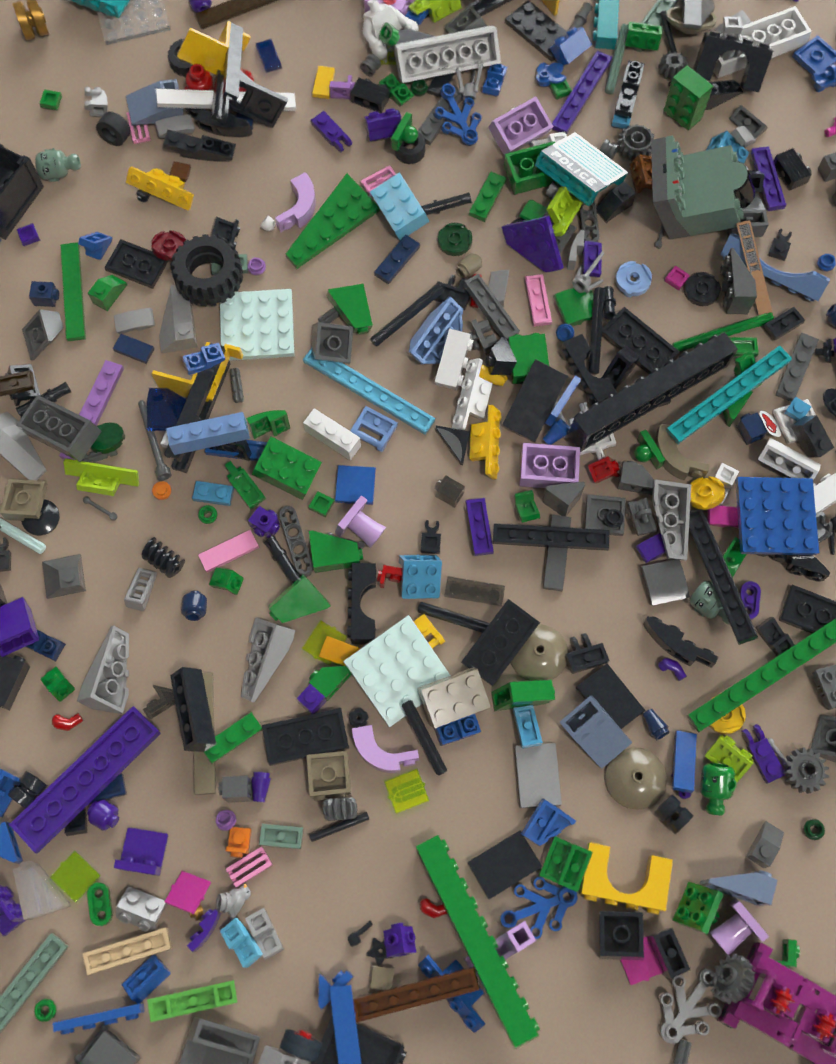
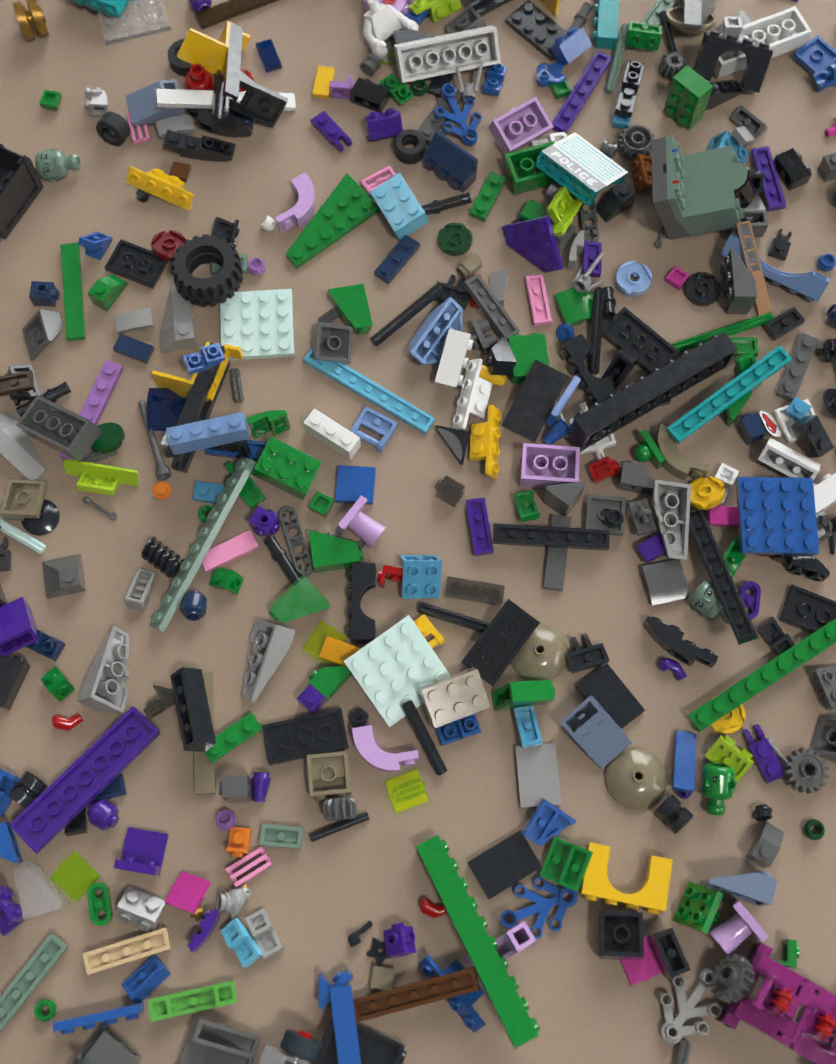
dark purple tile [16,223,40,246] -> none
green plate [379,22,400,47] -> none
green tile [391,112,418,151] -> none
black plate [421,520,441,554] -> none
dark blue cone [643,709,670,740] -> none
none -> sand green plate [149,457,256,632]
none -> dark blue slope [424,130,478,193]
none -> black plate [752,804,773,821]

